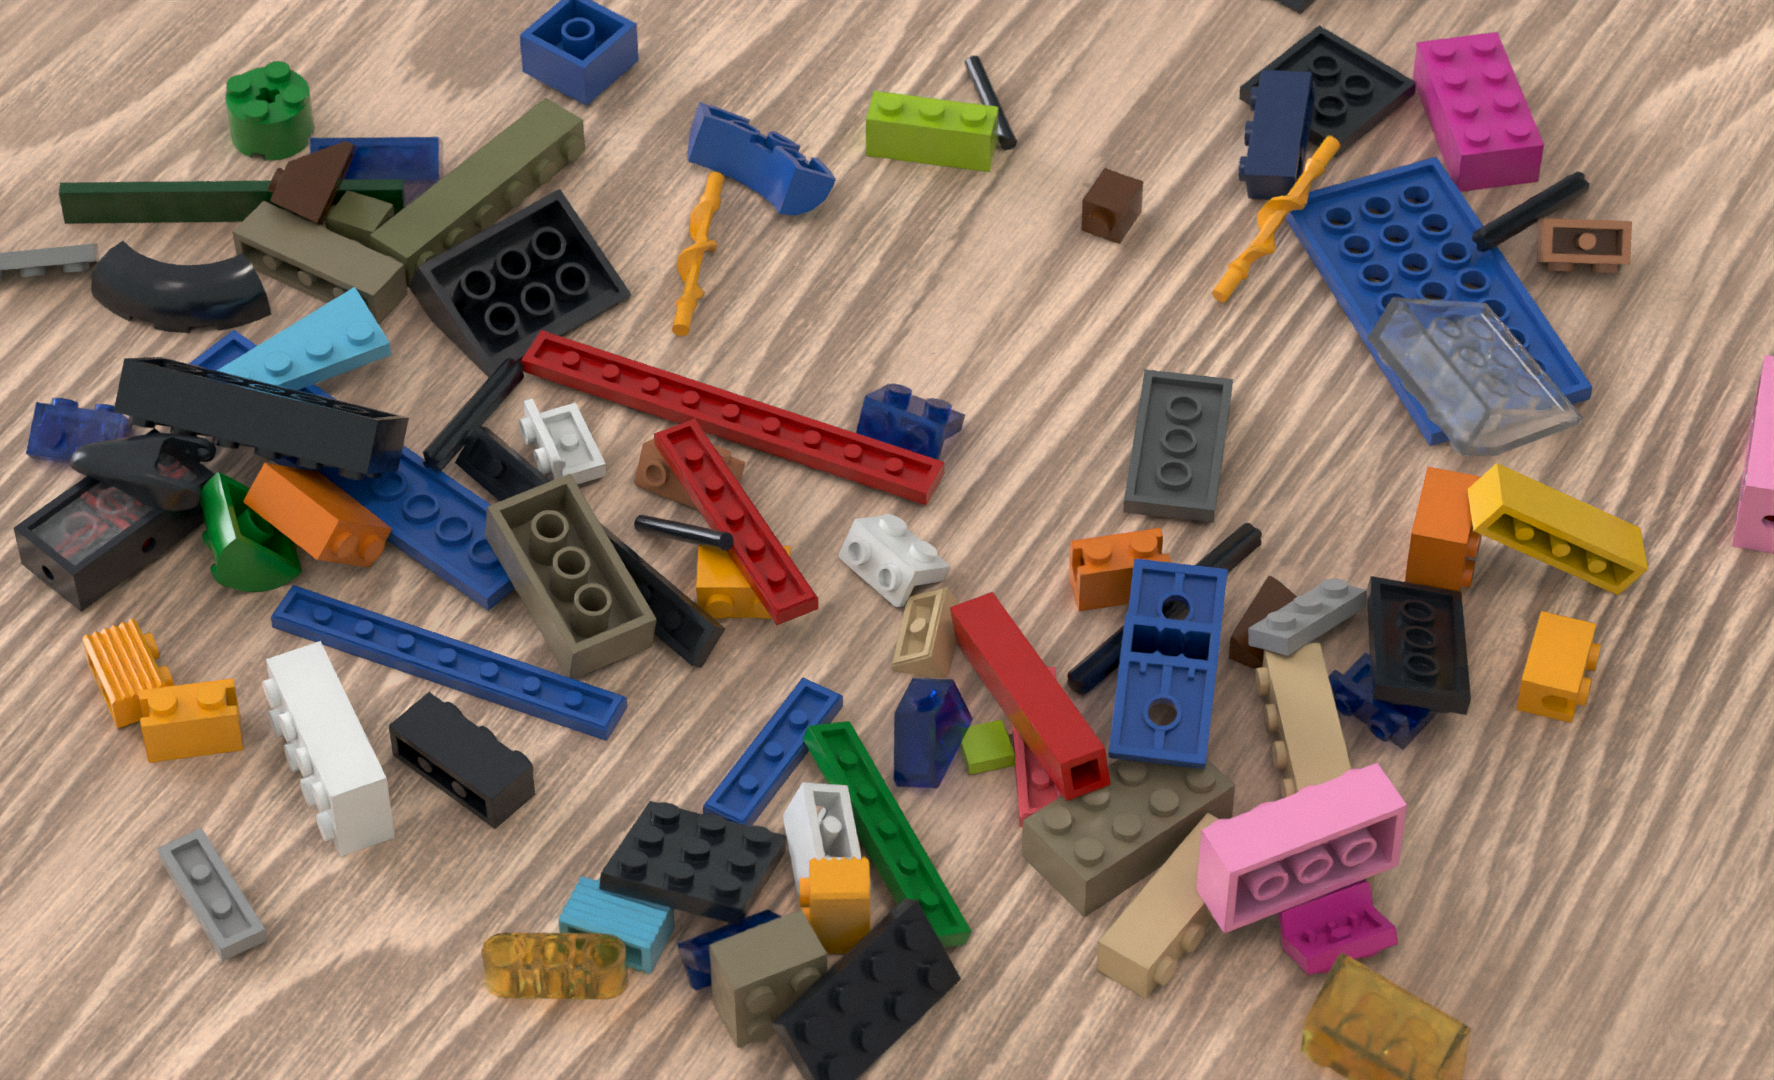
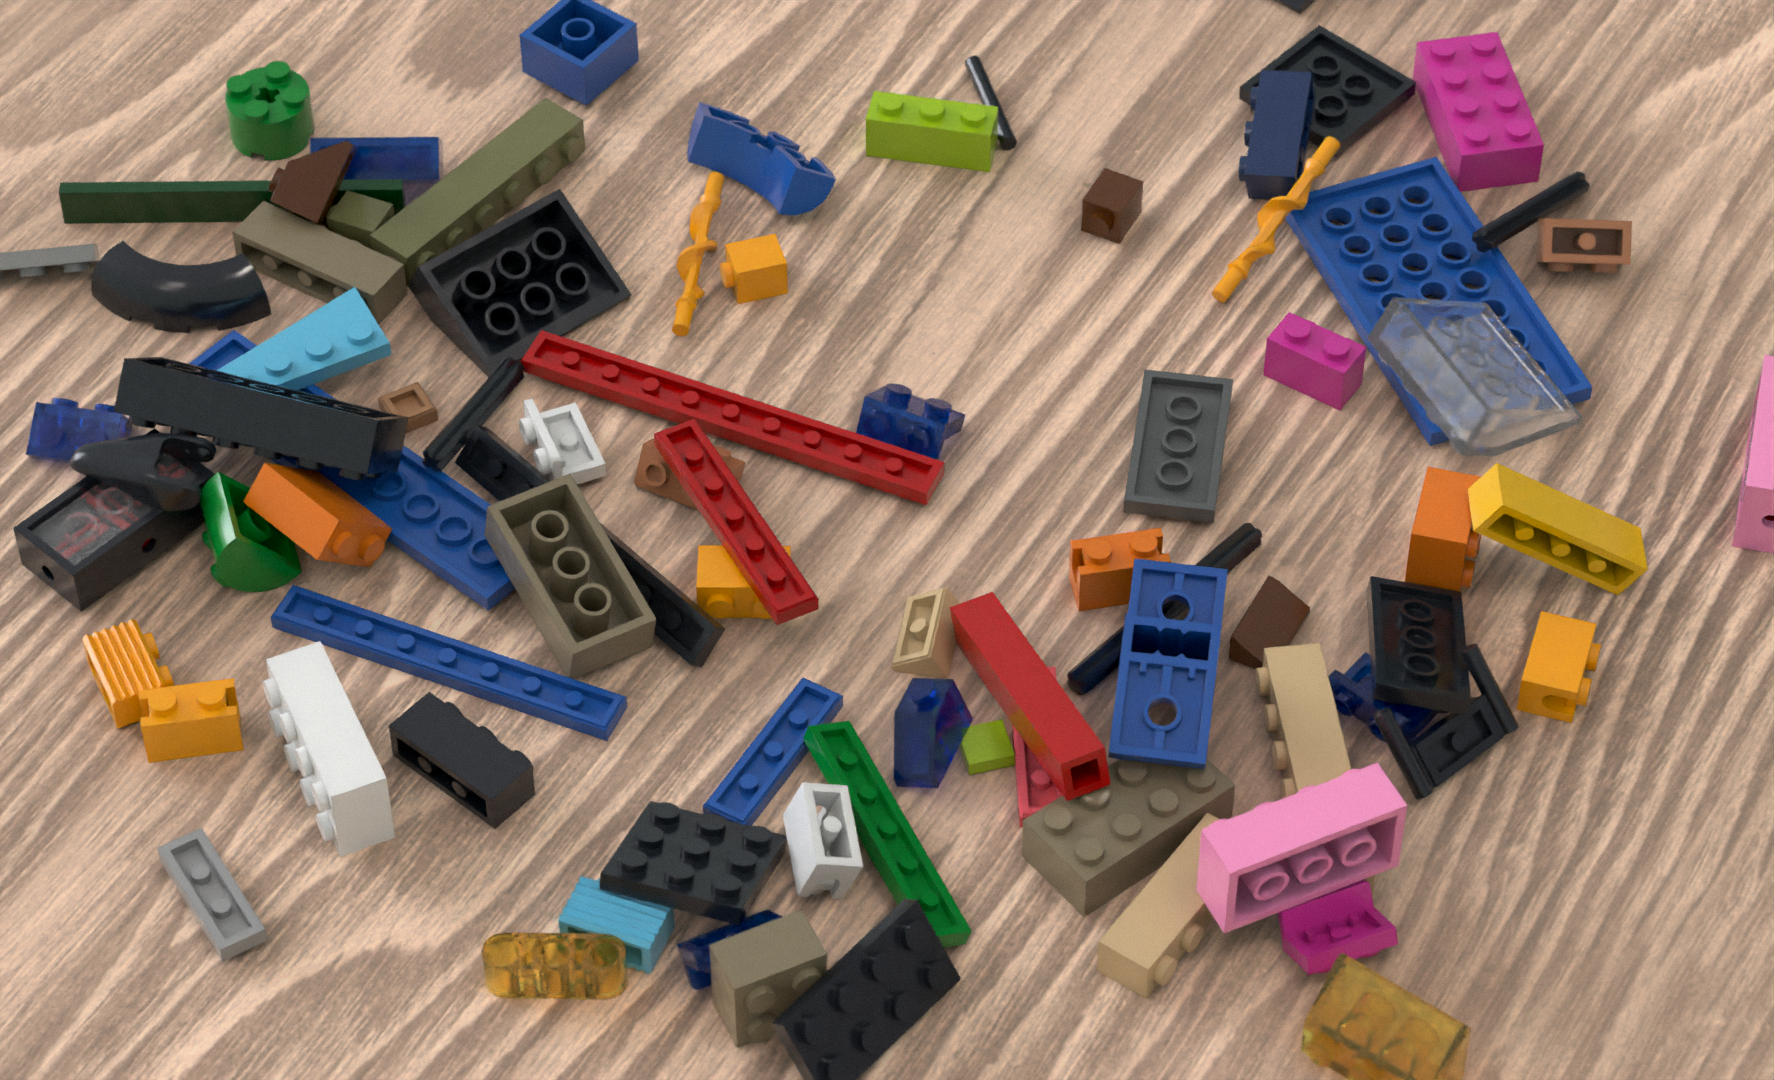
black bar [634,515,734,551] -> none
light orange brick [799,857,870,953] -> none
white bracket [839,514,951,607] -> none
light grey plate [1248,579,1367,656] -> none
none -> medium nougat tile [378,382,438,433]
none -> light orange brick [720,234,788,304]
none -> dark pink brick [1263,312,1366,411]
none -> black plate [1373,643,1519,800]

